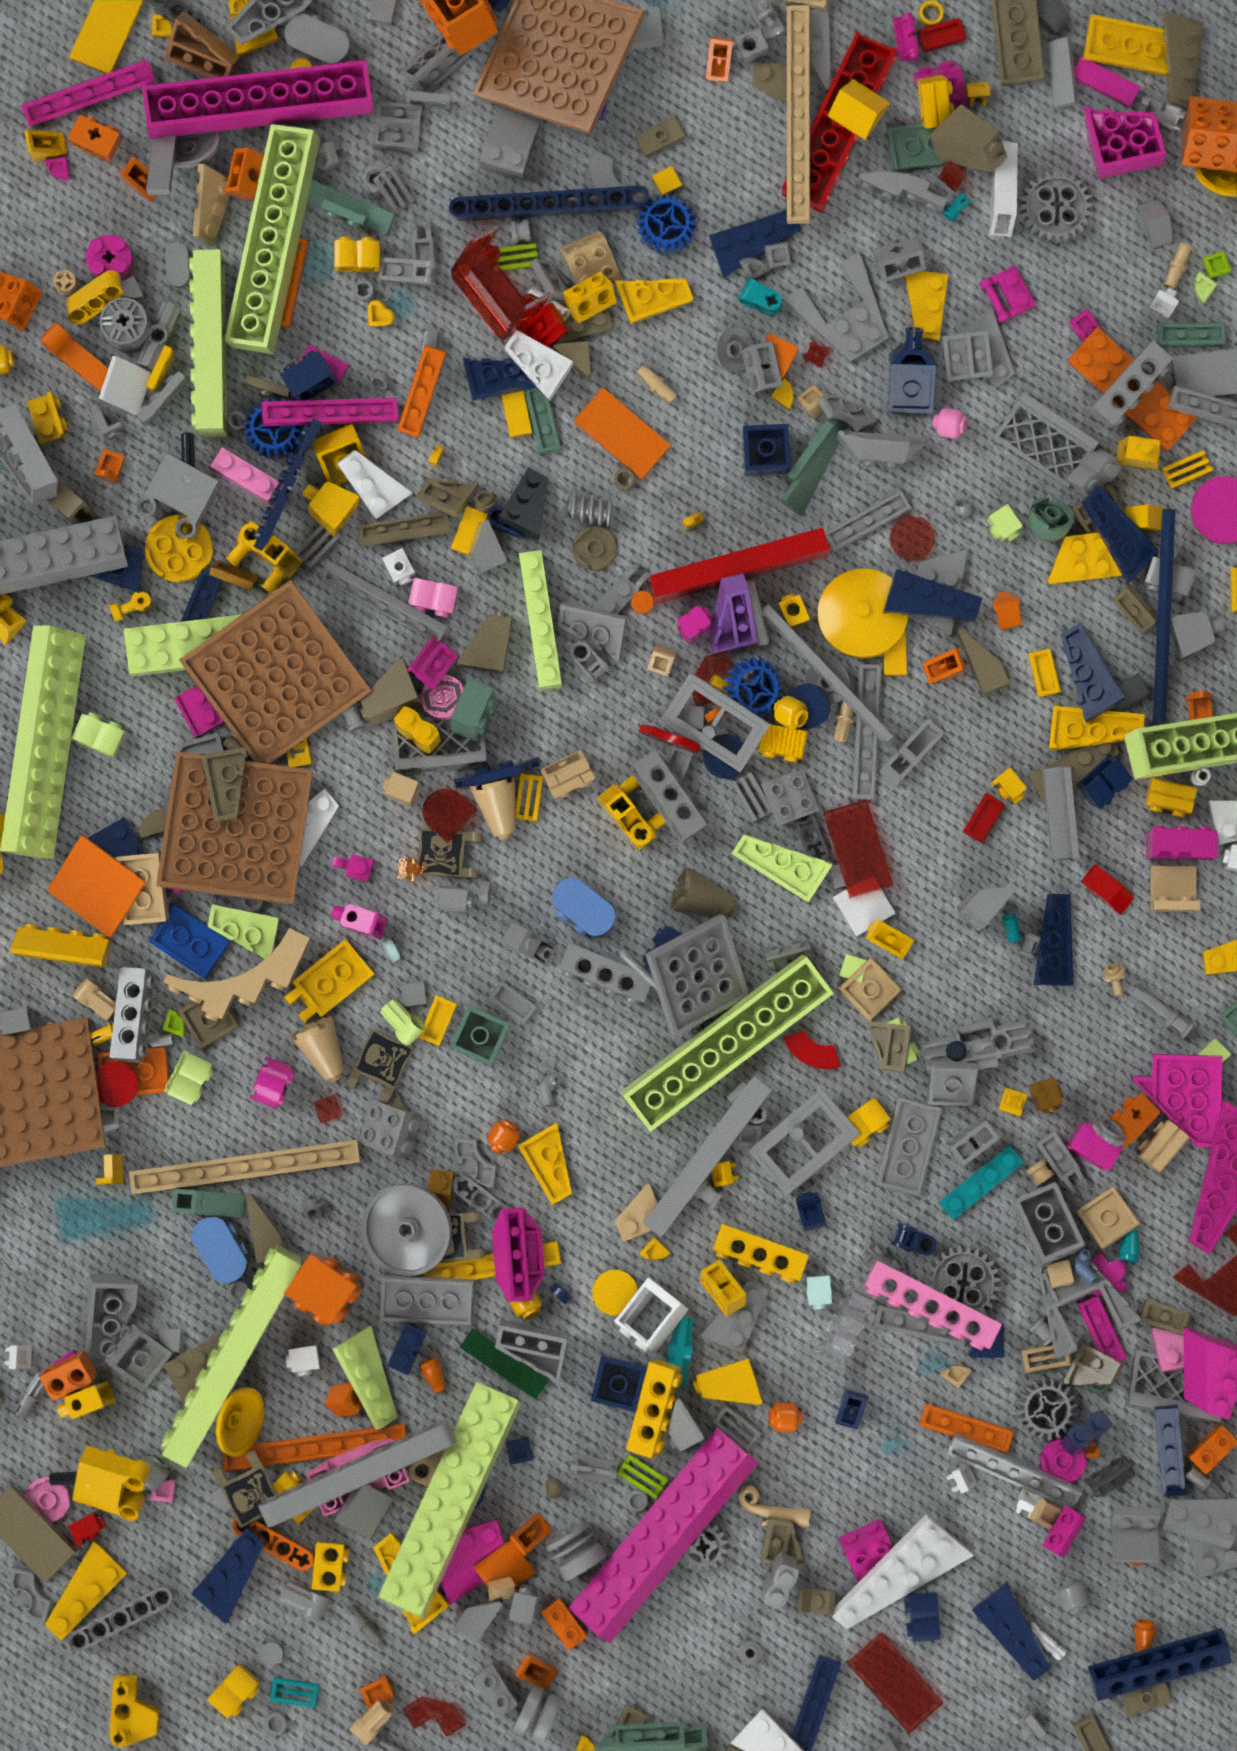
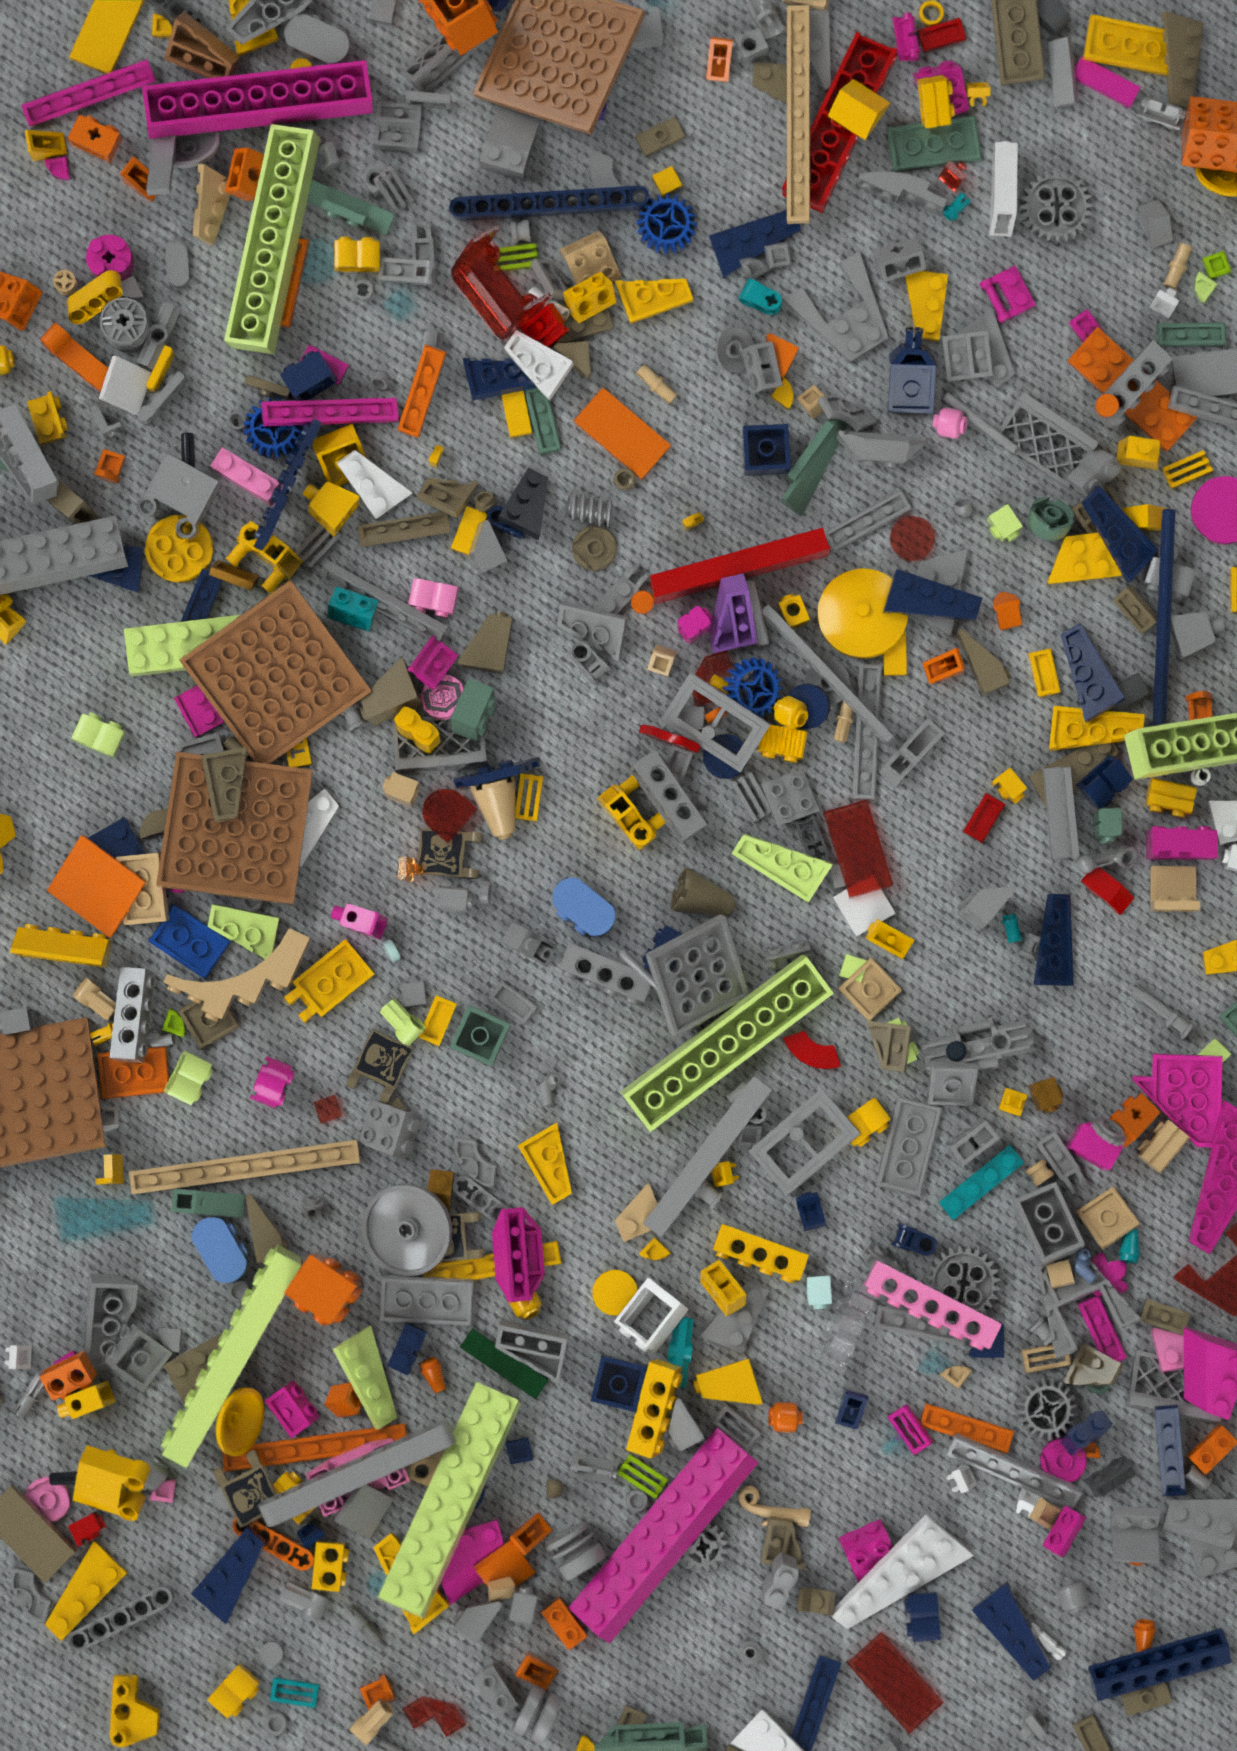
yellowish green brick [0,625,86,859] -> none
red tile [96,1062,139,1107] -> none
yellow leg [109,592,153,622] -> none
yellowish green brick [189,249,228,438] -> none
white brick [285,1345,321,1376] -> none
tan cone [290,1016,345,1082] -> none
dark pink plate [332,854,374,882] -> none
yellow tile [368,300,395,327] -> none
white brick [382,548,416,586] -> none
orange head [487,1119,520,1154] -> none
yellowish green brick [519,550,562,691] -> none
tan brick [540,750,595,799] -> none
dark blue tile [550,1282,573,1304] -> none
clear red plate [803,341,830,368] -> none
dark tan slope [930,104,1007,172] -> none
dark pink wedge [1084,107,1166,179] -> none
tan plate [1102,963,1125,997] -> none
none -> dark pink bracket [265,1380,320,1438]
none -> dark blue tile [297,1519,325,1549]
none -> teal bracket [327,587,378,632]
none -> dark pink tile [887,1404,934,1455]
none -> light grey bar [943,392,1019,454]
none -> light grey piece [1077,845,1138,873]
none -> sand green brick [1093,808,1122,844]
none -> orange tile [1095,394,1119,418]

